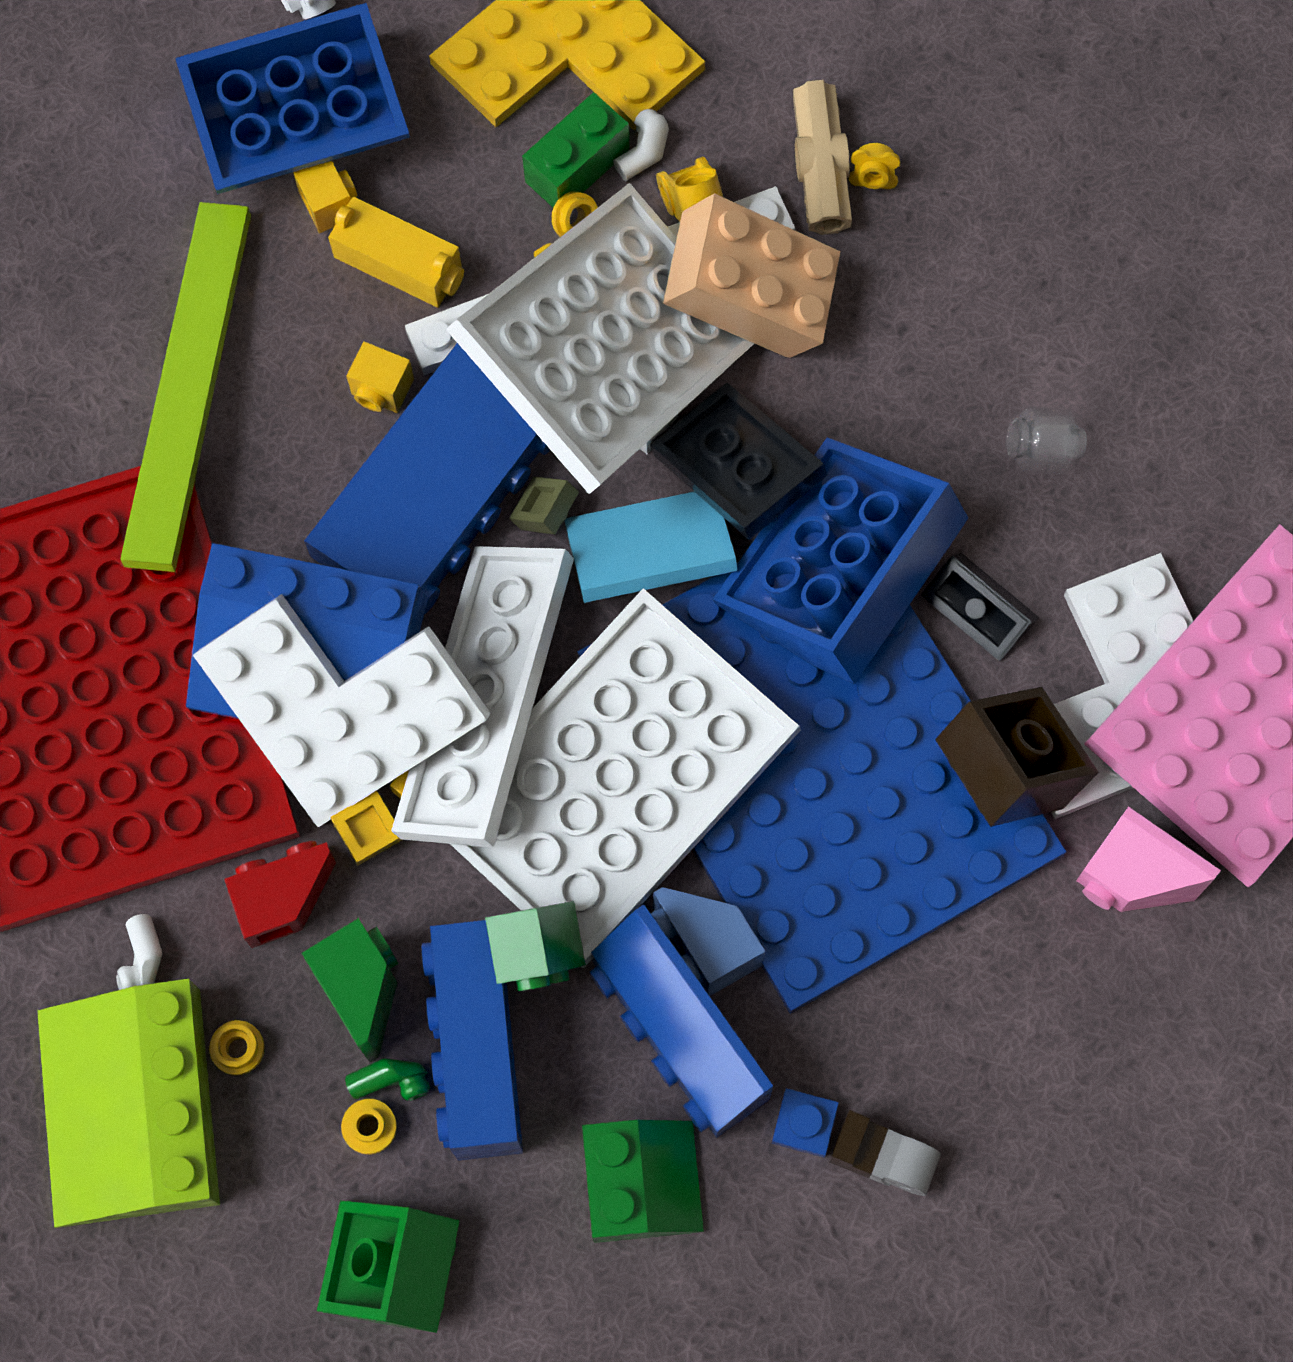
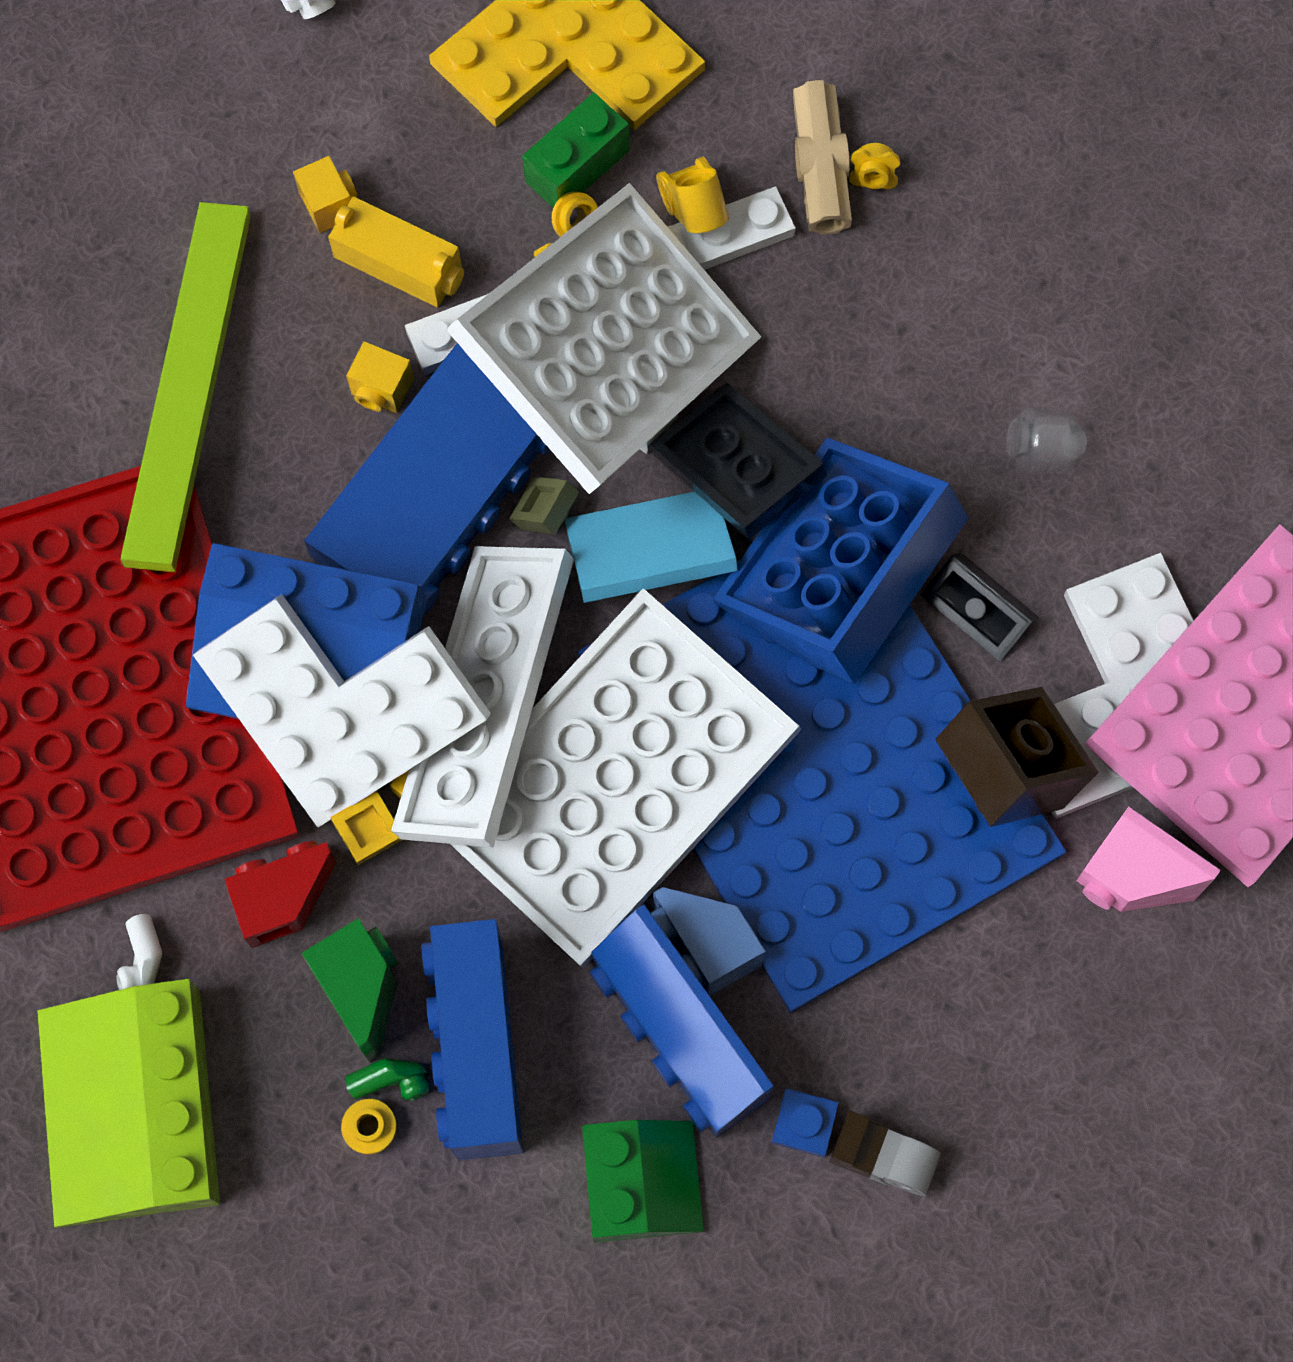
blue slope [175,3,410,194] -> none
yellow plate [209,1020,265,1076] -> none
green slope [317,1200,459,1333] -> none
brick [485,901,586,991] -> none
white arm [613,109,669,181] -> none
light nougat brick [663,193,841,358] -> none

